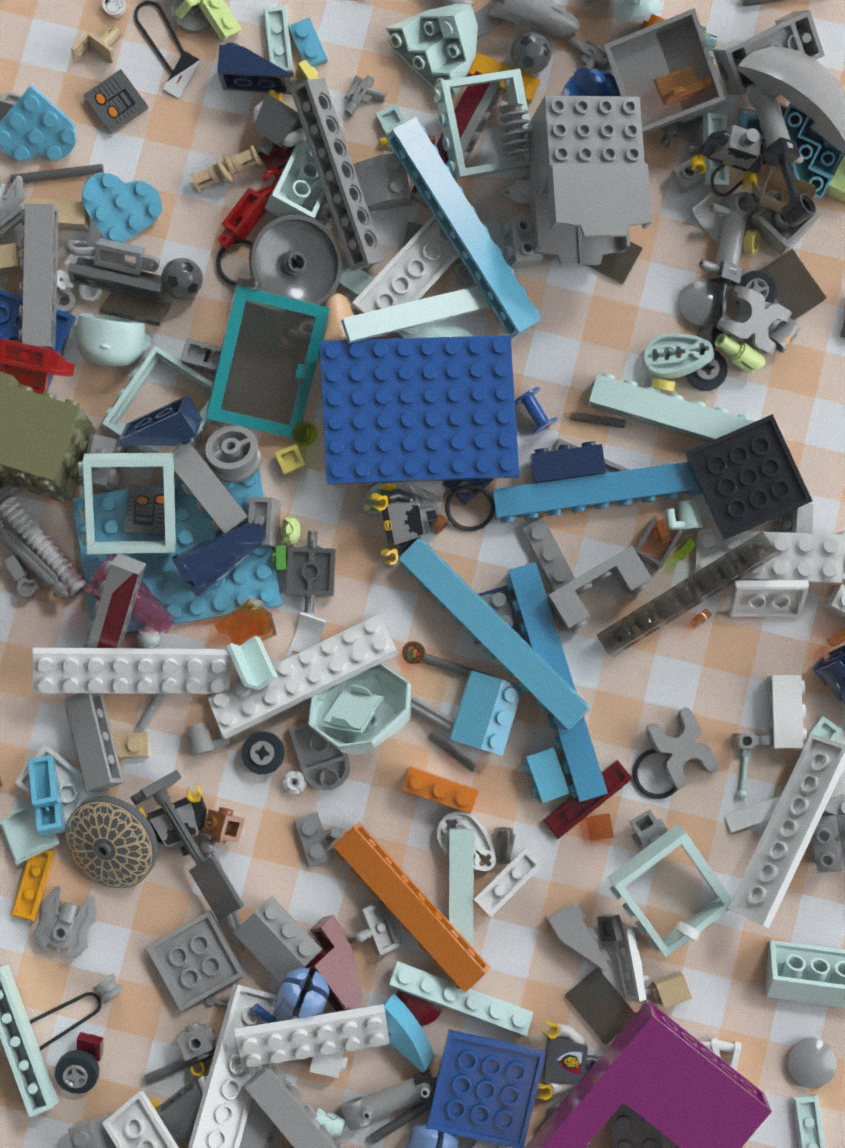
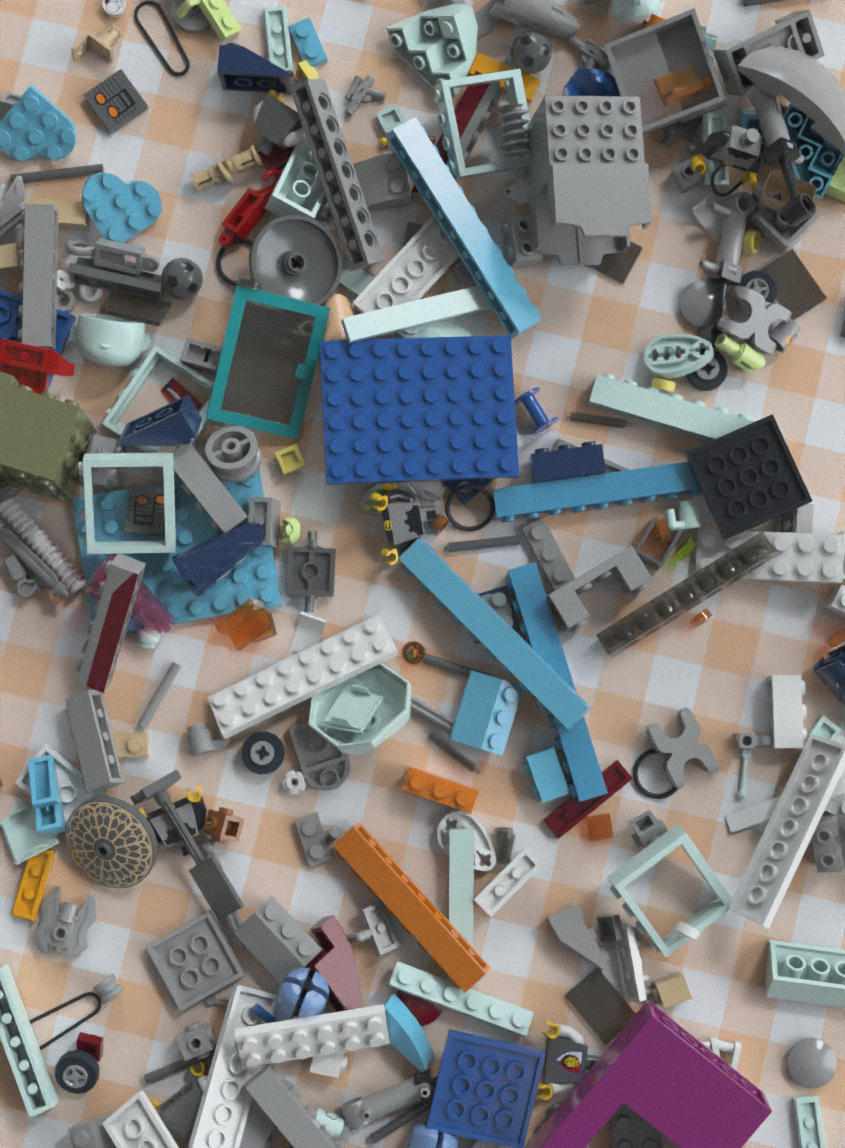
white plate [33,648,231,694] -> none
sticker [163,51,200,98] -> none
light aqua panel [227,636,278,690] -> none
bright green plate [272,546,288,572] -> none
clear neon green tile [292,421,317,446] -> none
white tile [729,580,809,617] -> none
none -> red sticker [161,378,203,410]
none -> dark grey bar [448,535,520,552]

